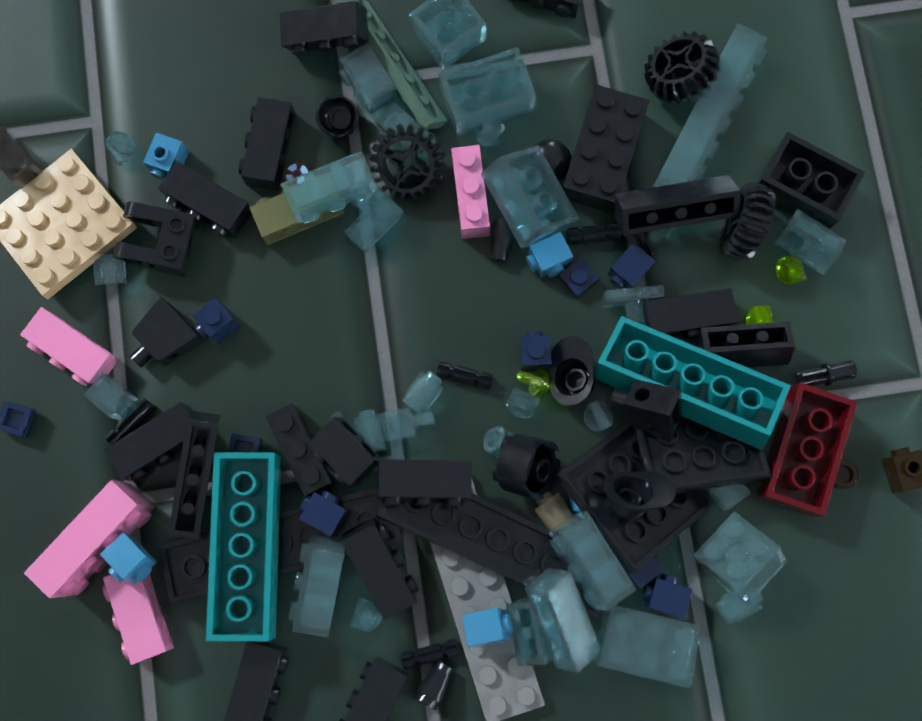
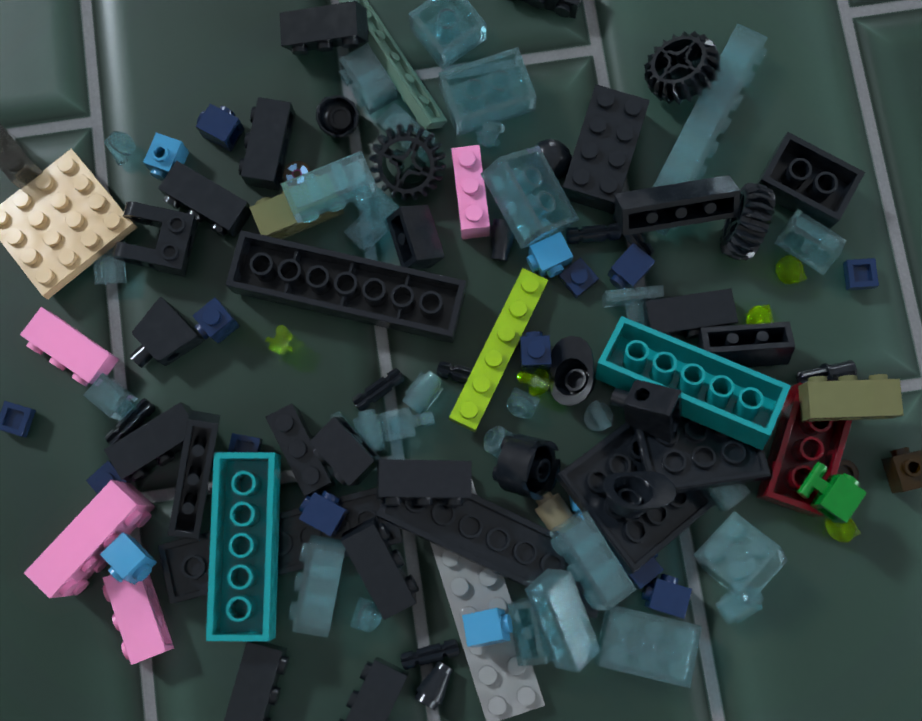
none -> dark blue plate [86,461,131,494]
none -> dark blue brick [196,104,245,152]
none -> black brick [226,230,466,343]
none -> clear neon green plate [265,325,293,355]
none -> black axle [352,368,405,411]
none -> black brick [386,205,445,270]
none -> lime plate [449,268,548,432]
none -> green brick [797,462,867,523]
none -> olive brick [798,374,904,422]
none -> clear neon green plate [826,517,861,543]
none -> dark blue plate [843,258,879,290]

